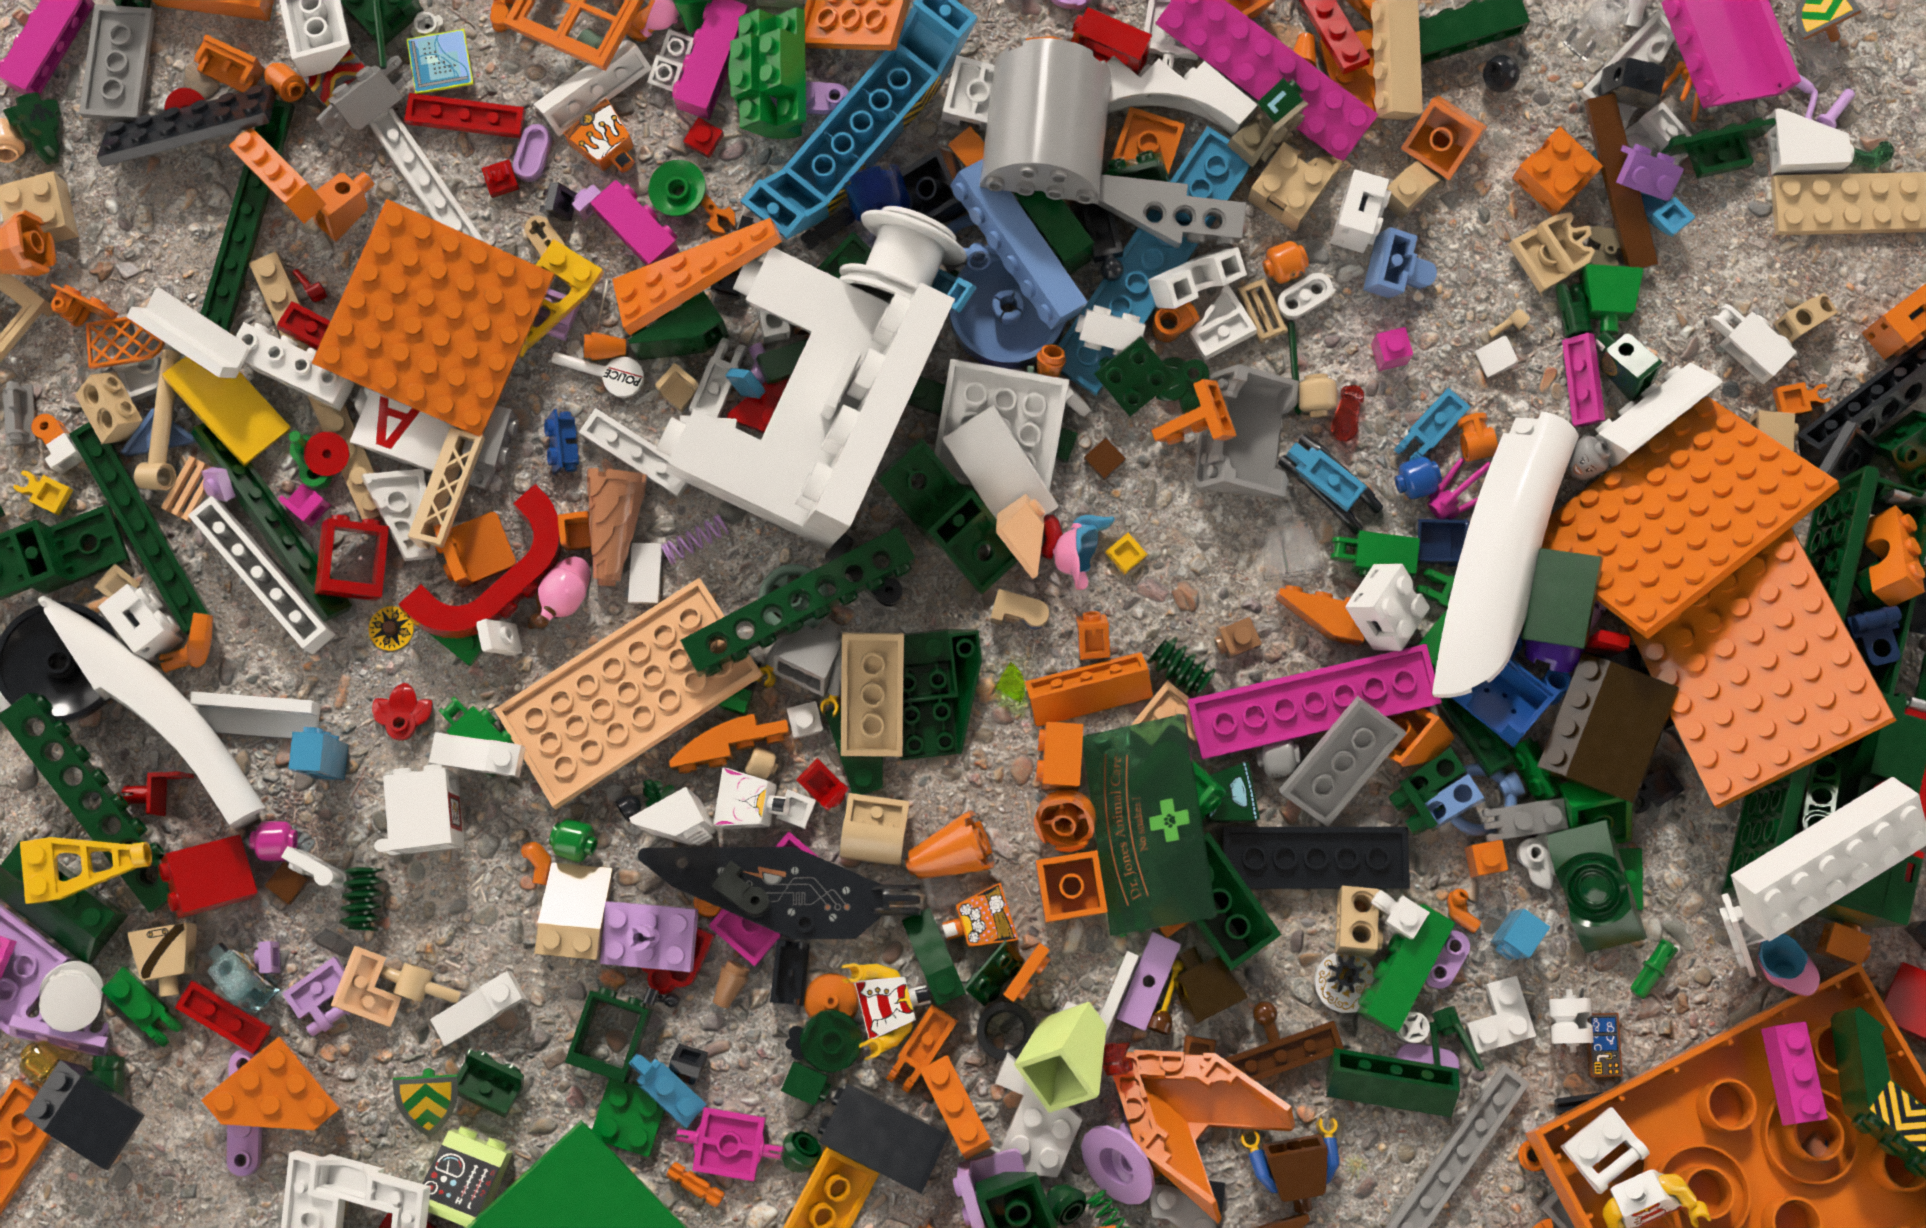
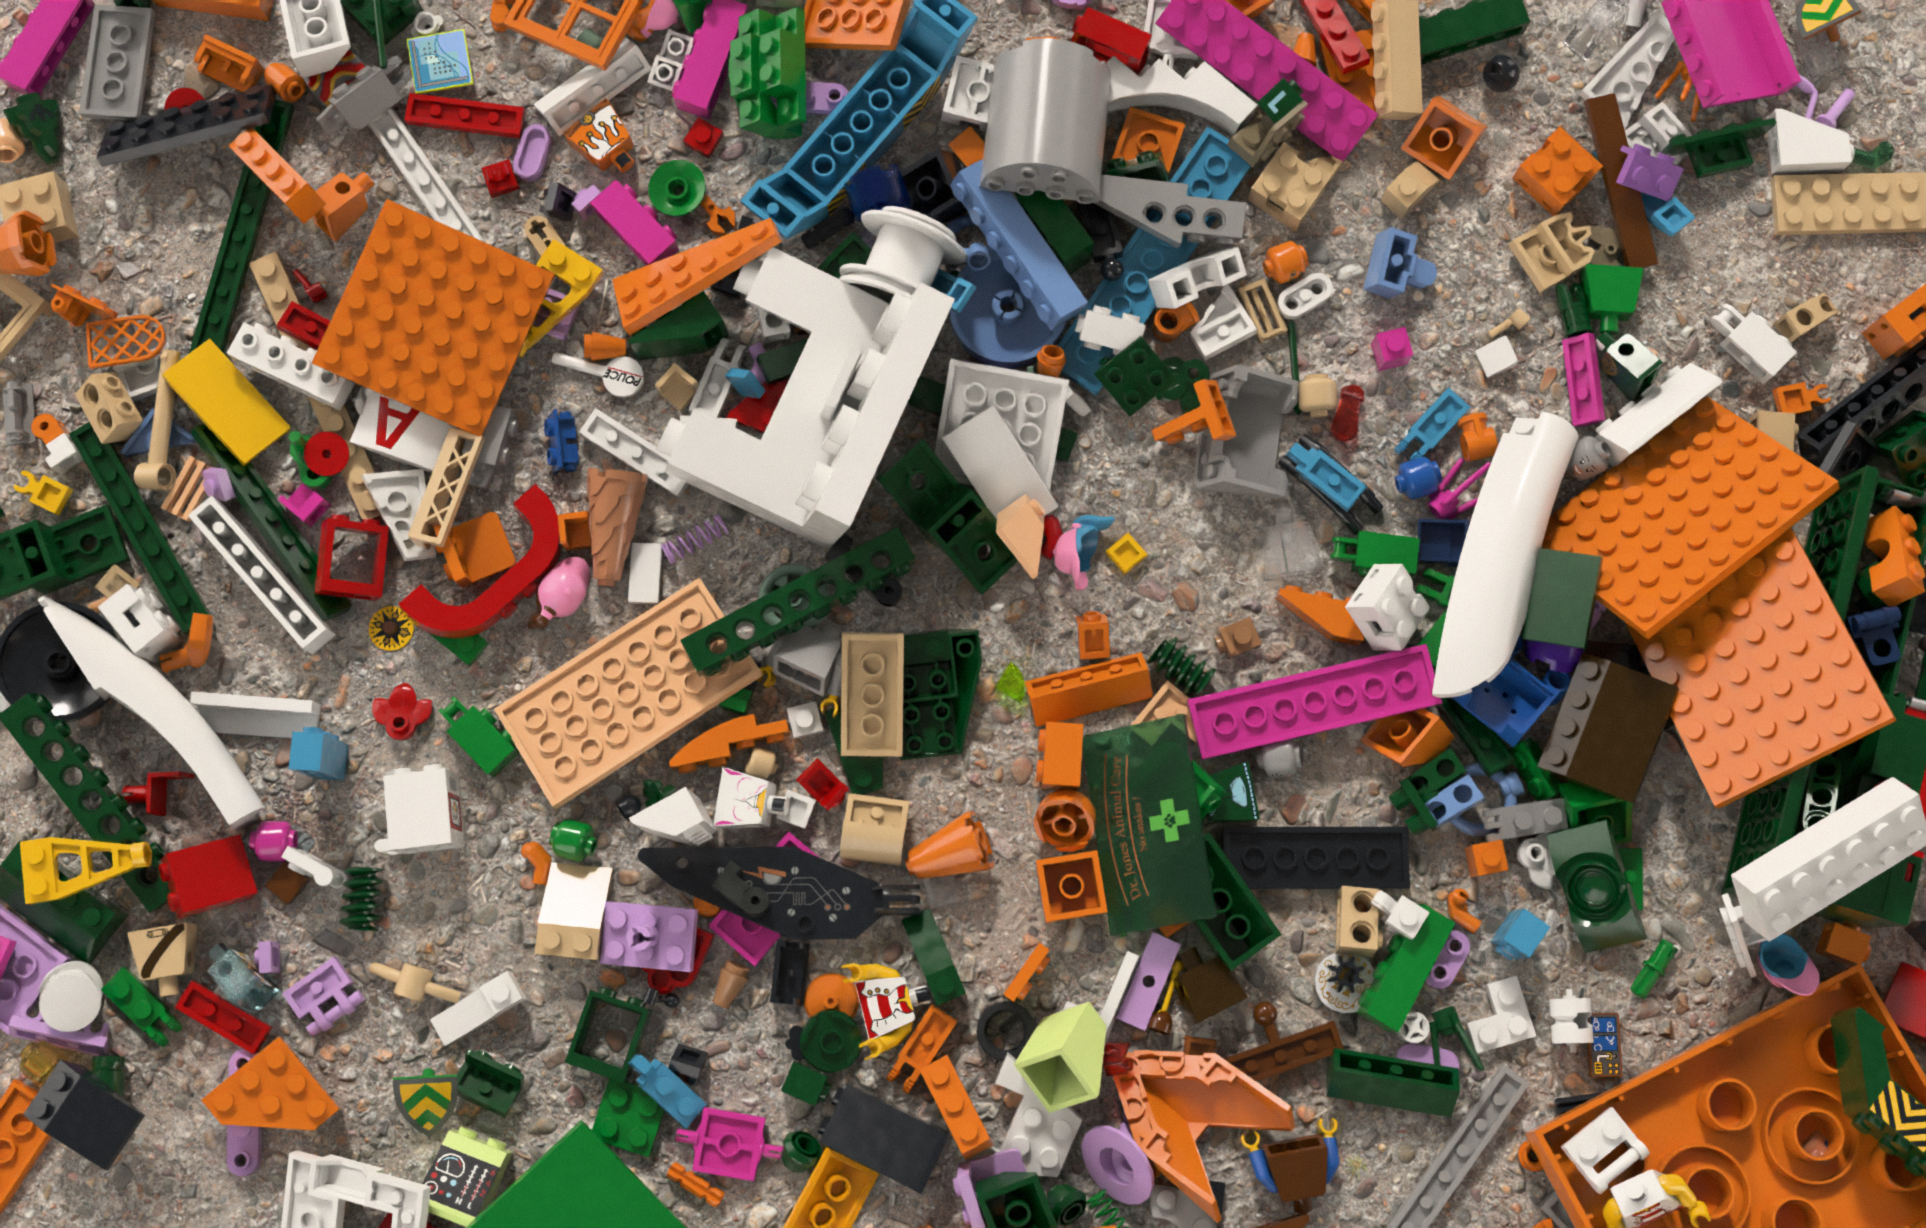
white panel [127,288,250,379] -> none
light nougat plate [331,946,402,1027] -> none
white slope [429,732,525,778] -> none
white plate [476,619,523,656] -> none
torso [942,883,1018,948] -> none
dark green hinge [964,940,1025,1007] -> none
tan leg [990,589,1049,630] -> none
reddish brown tile [1083,437,1126,480] -> none
light grey plate [1279,696,1407,827] -> none
white piece [1330,170,1391,253] -> none
red tile [1585,630,1630,657] -> none
black torso [1597,58,1666,111] -> none
black plate [1634,764,1685,814] -> none
dark pink brick [1761,1022,1828,1126] -> none

